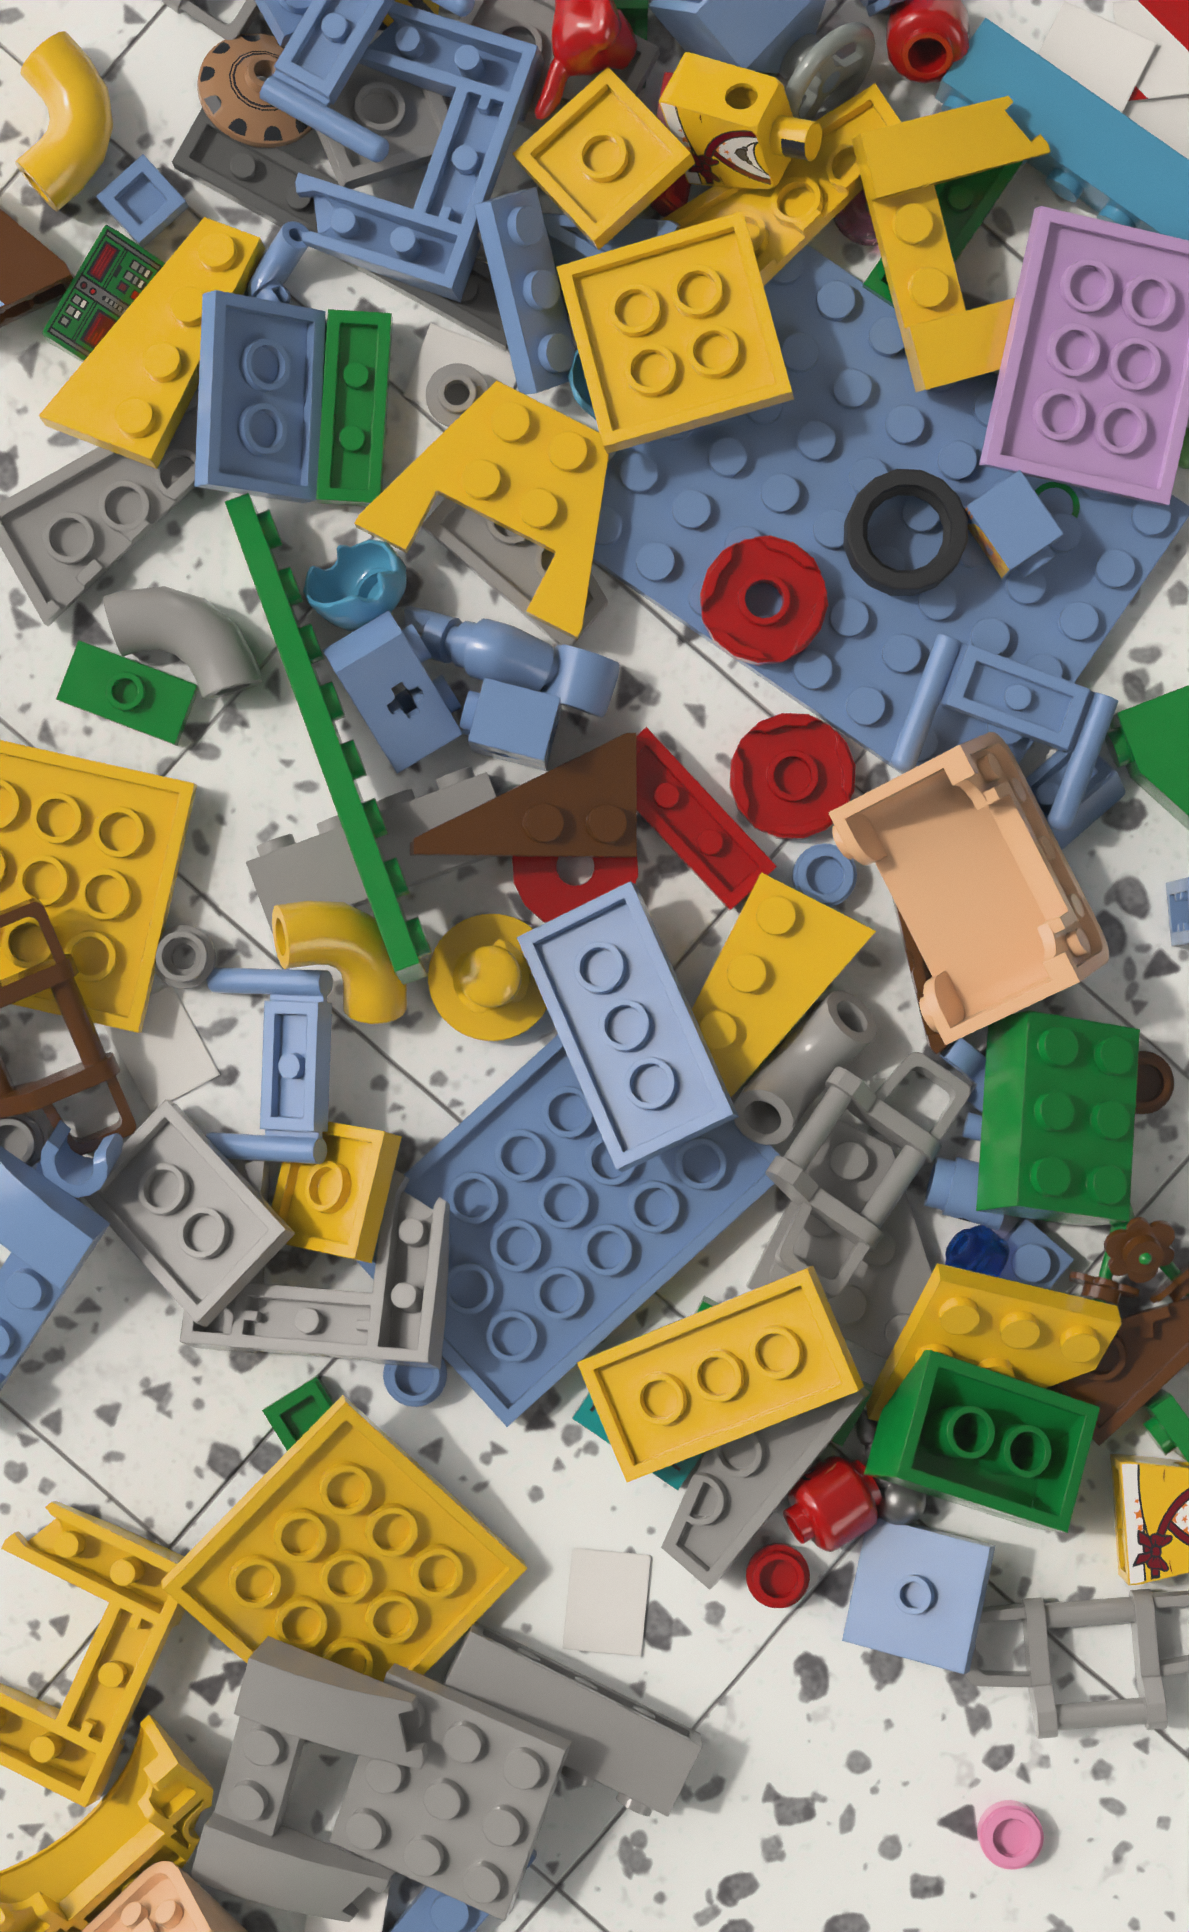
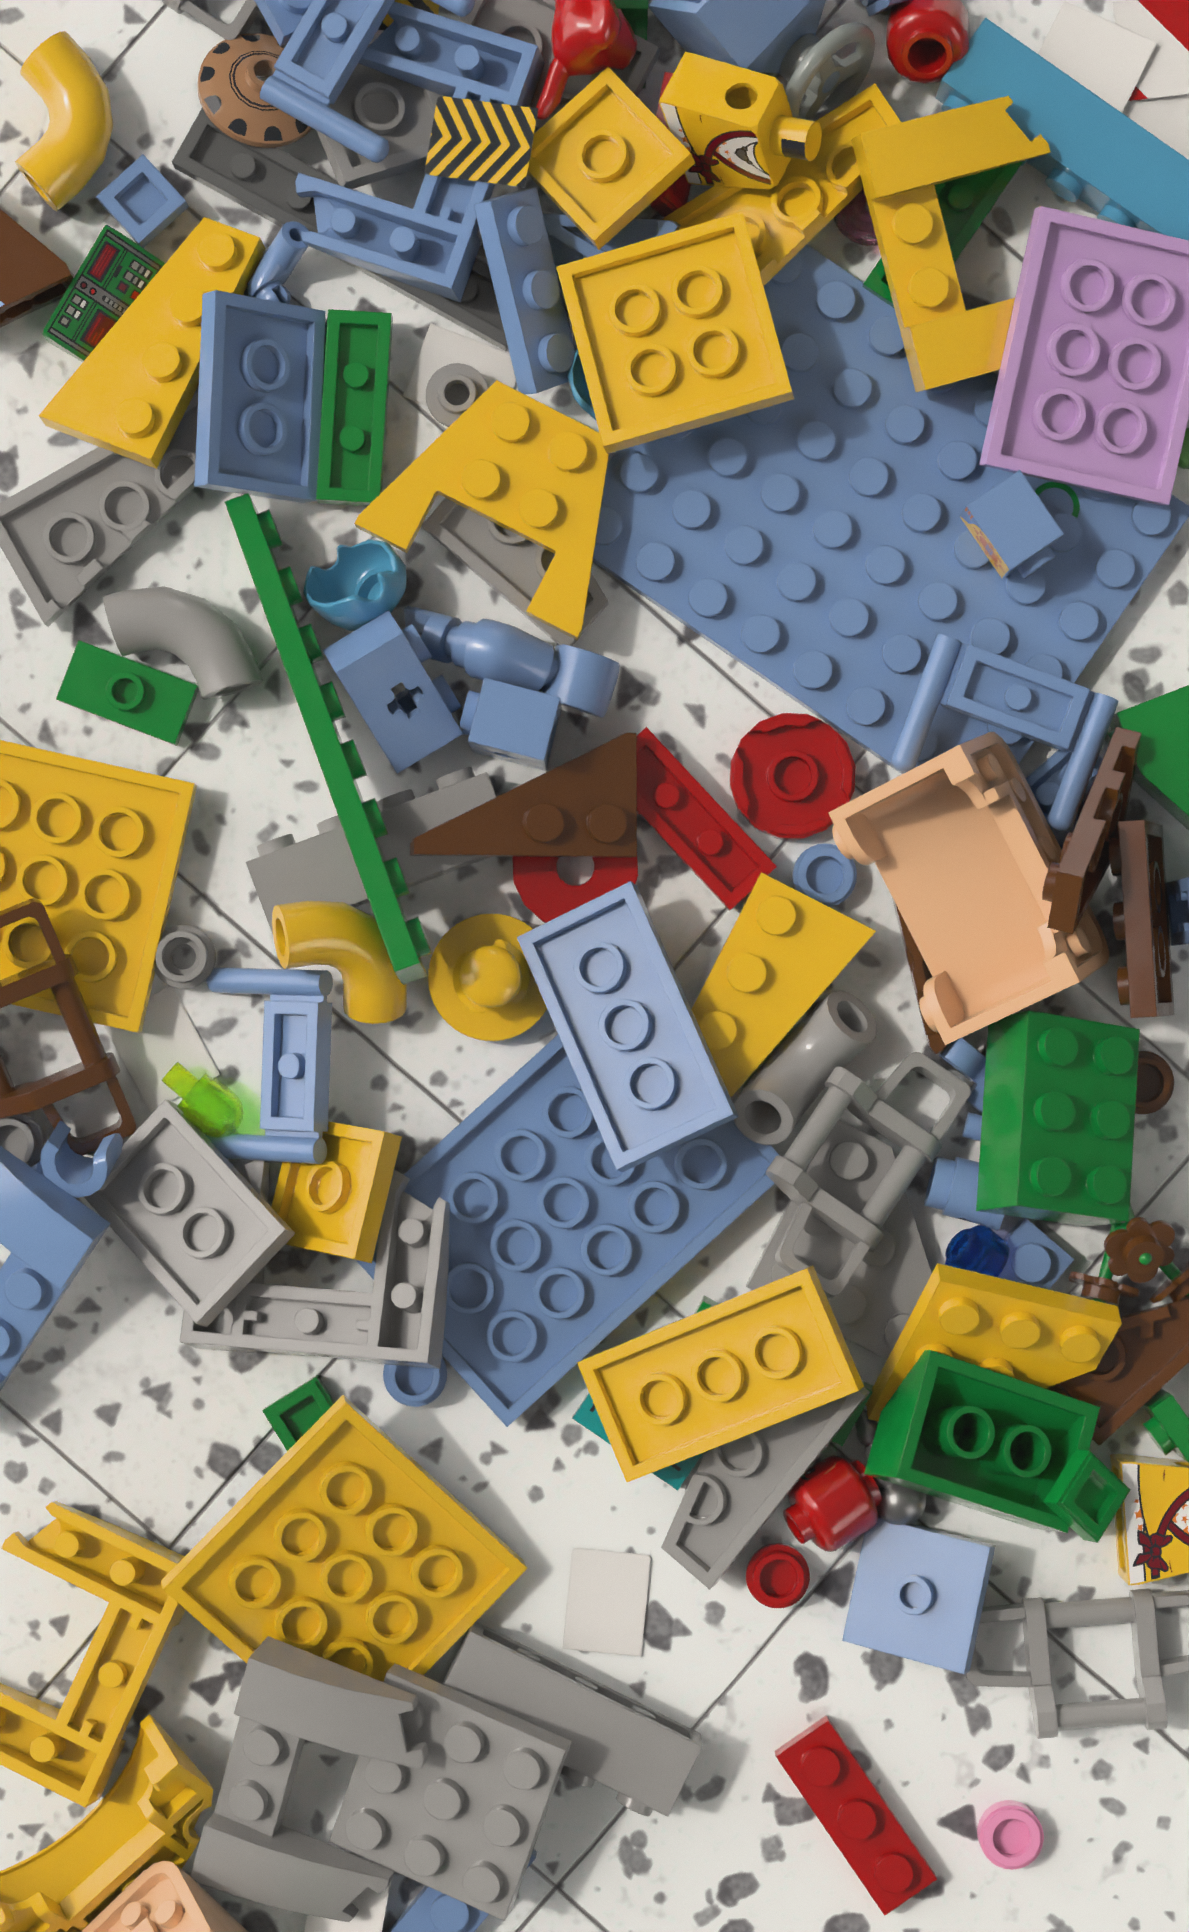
red tile [700,535,828,665] -> none
black tyre [843,469,968,596] -> none
none -> clear neon green cylinder [161,1062,244,1138]
none -> sticker [425,96,538,188]
none -> red plate [774,1715,937,1916]
none -> reddish brown wing [1042,727,1141,934]
none -> green tile [1043,1449,1130,1543]
none -> reddish brown plate [1109,820,1175,1018]

